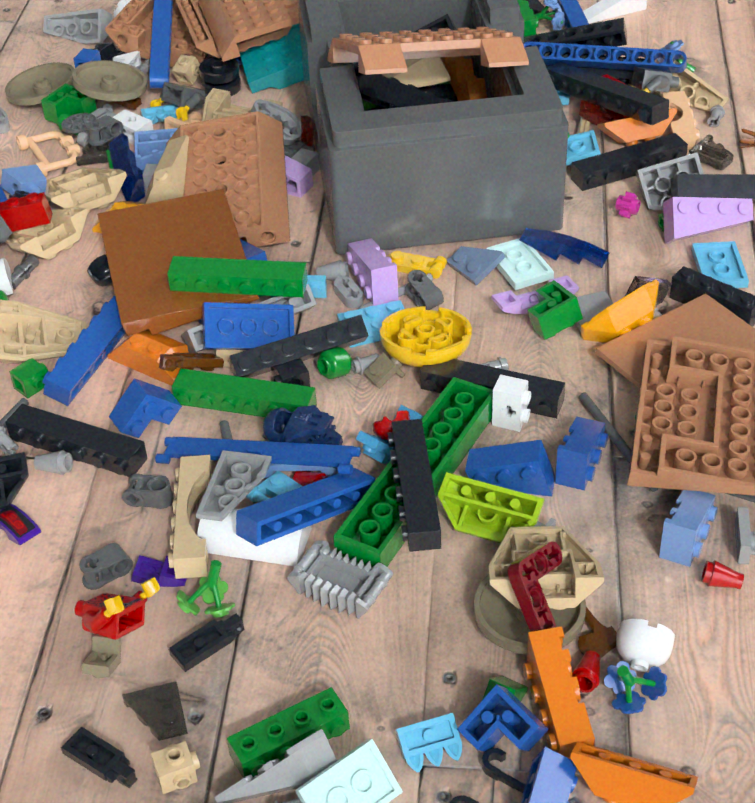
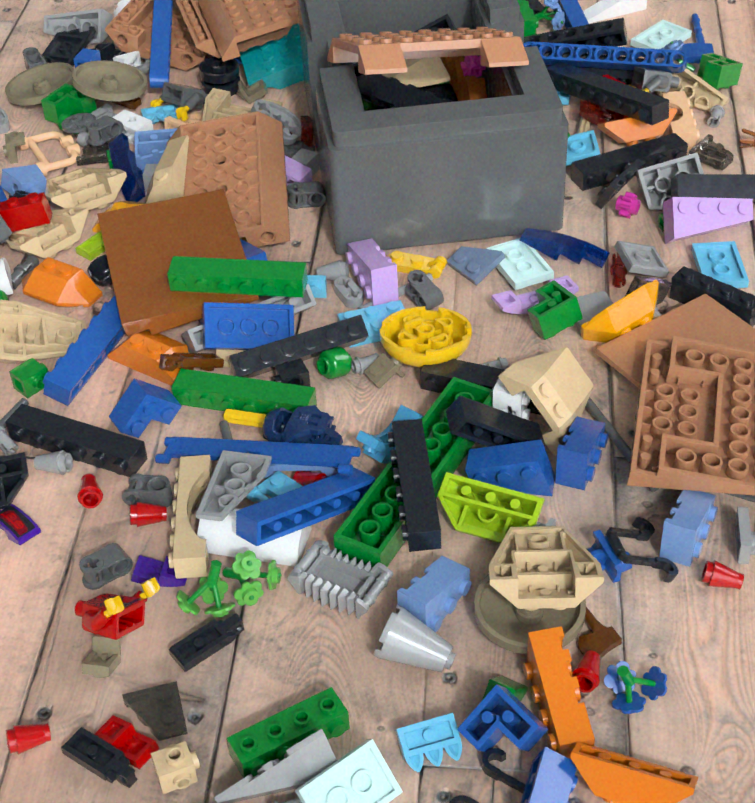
tan brick [171,55,200,85] -> none
red hair [372,410,410,440] -> none
dark red beam [508,541,563,632] -> none
white cylinder [616,619,675,672] -> none
none -> dark tan bracket [3,131,26,164]
none -> red cone [6,723,51,754]
none -> orange wedge [22,257,103,307]
none -> dark grey piece [23,47,46,69]
none -> black wing [42,26,96,66]
none -> lime tile [75,231,105,261]
none -> red cone [78,474,103,508]
none -> red slope [95,715,160,769]
none -> red cone [130,502,167,527]
none -> yellow axle [223,409,267,428]
none -> bright green plant [223,550,282,606]
none -> dark tan bracket [238,79,268,104]
none -> dark grey piece [287,181,326,209]
none -> cone [374,605,456,673]
none -> medium blue wedge [397,556,472,632]
none -> black brick [446,395,545,447]
none -> dark pink gear [461,55,486,77]
none -> tan wedge [498,347,594,456]
none -> blue hips [587,530,632,583]
none -> black wing [595,159,644,209]
none -> black piece [605,517,679,583]
none -> clear red pin [610,253,628,288]
none -> light grey tile [614,241,669,278]
none -> light aqua plate [630,20,692,49]
none -> blue piece [679,13,714,63]
none -> green brick [697,53,743,90]

